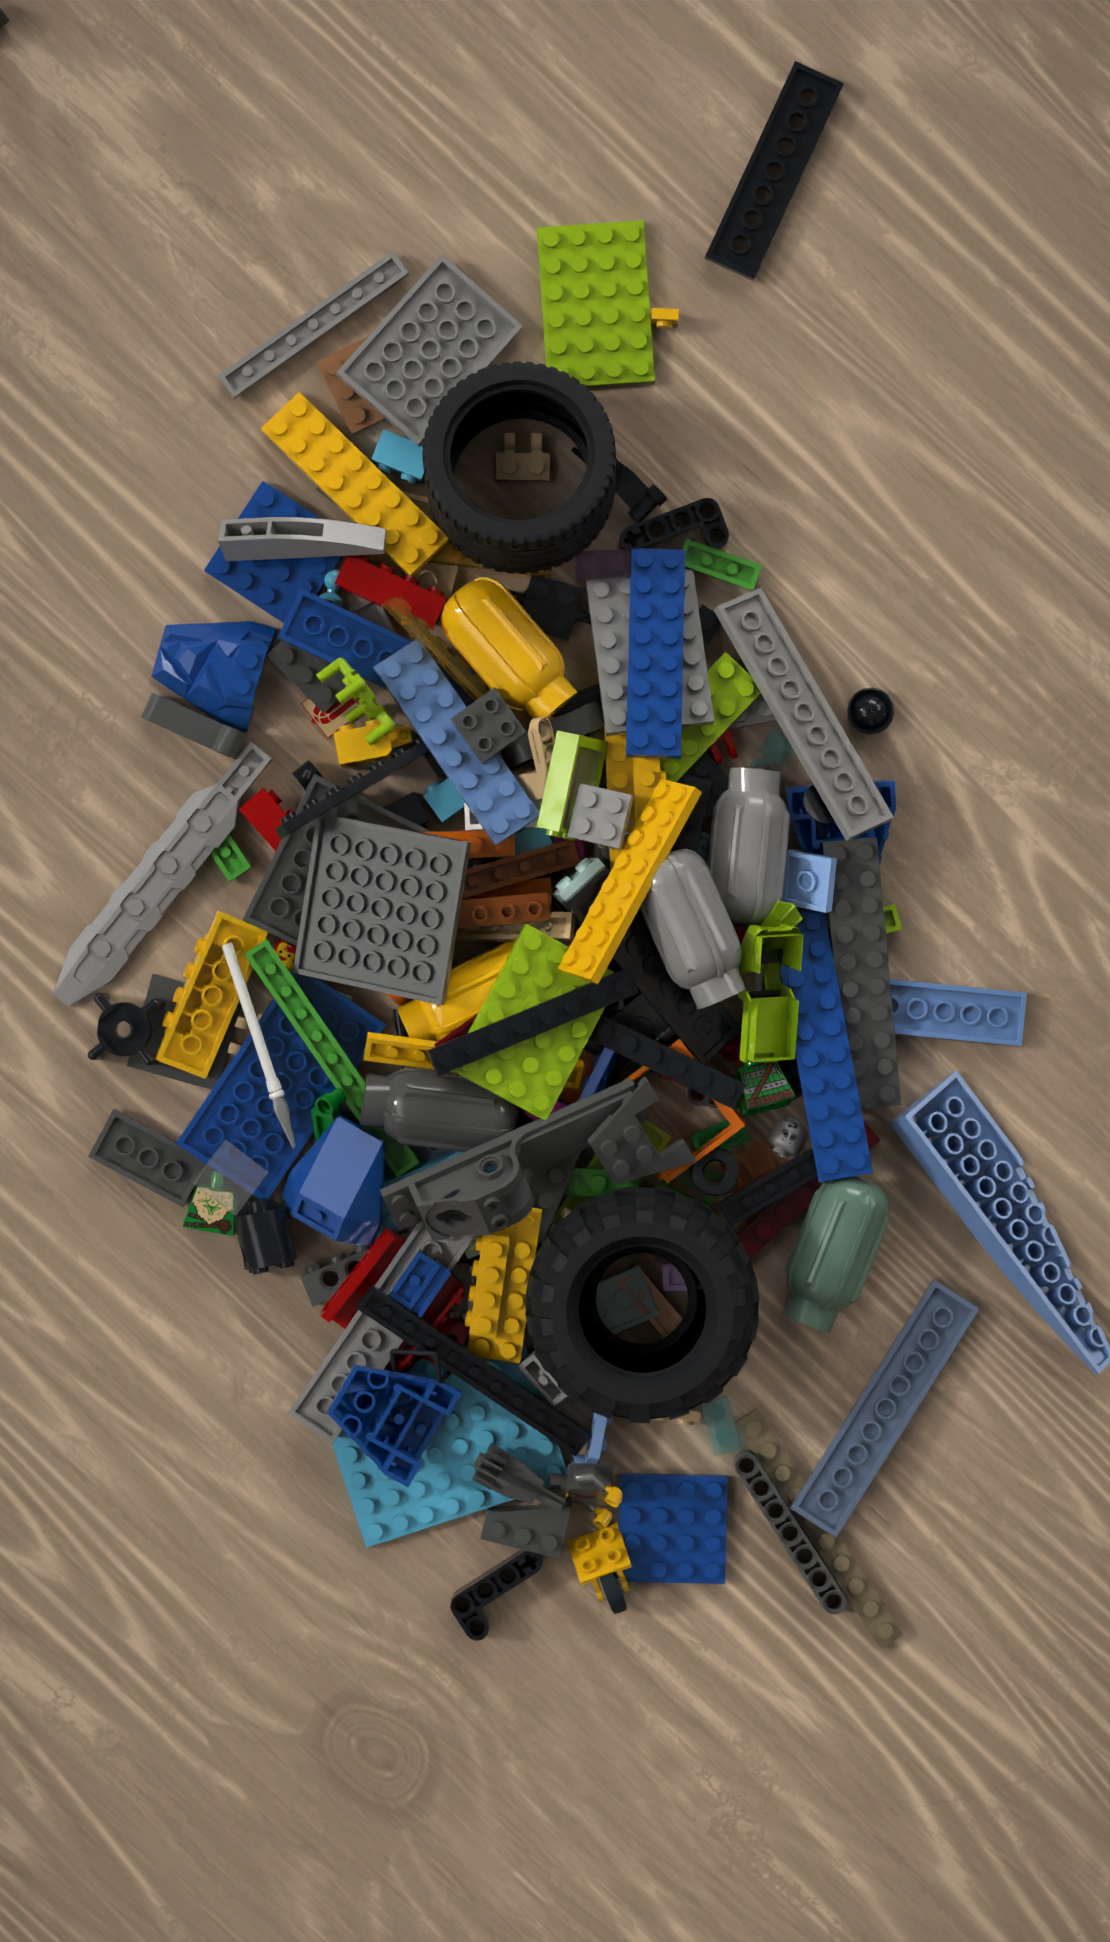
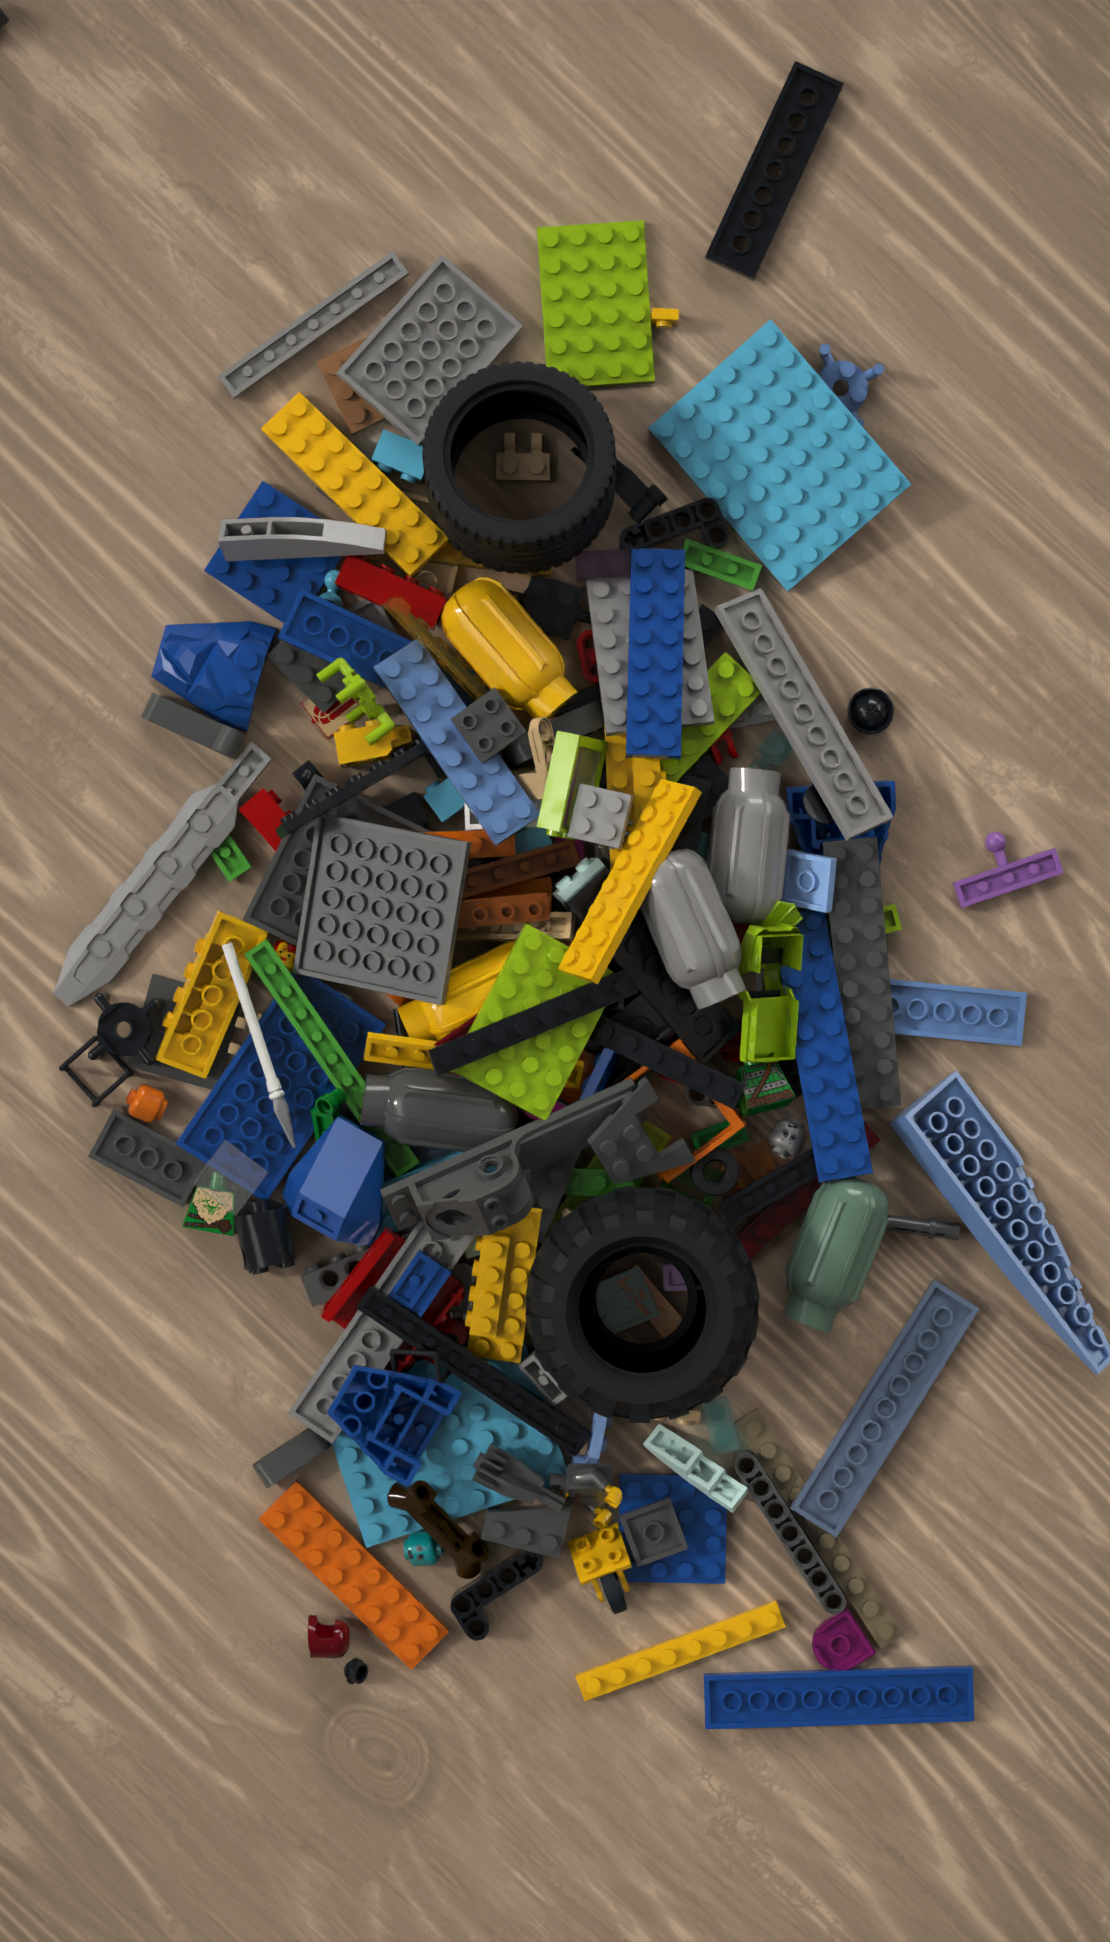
none -> black piece [59,1036,133,1107]
none -> orange head [125,1084,168,1123]
none -> dark grey beam [252,1428,332,1488]
none -> orange plate [258,1480,449,1670]
none -> dark red helmet [308,1615,350,1659]
none -> black plate [344,1658,368,1684]
none -> dark brown plate [387,1480,489,1579]
none -> teal head [403,1531,445,1566]
none -> yellow plate [575,1600,786,1702]
none -> red plate [577,630,599,684]
none -> dark grey plate [619,1496,689,1567]
none -> light aqua slope [643,1424,749,1513]
none -> medium azure plate [649,319,912,591]
none -> blue plate [703,1665,974,1729]
none -> magenta tile [812,1606,876,1670]
none -> medium blue plate [818,344,884,426]
none -> dark grey pin [885,1215,960,1241]
none -> medium lavender plate [952,832,1064,908]

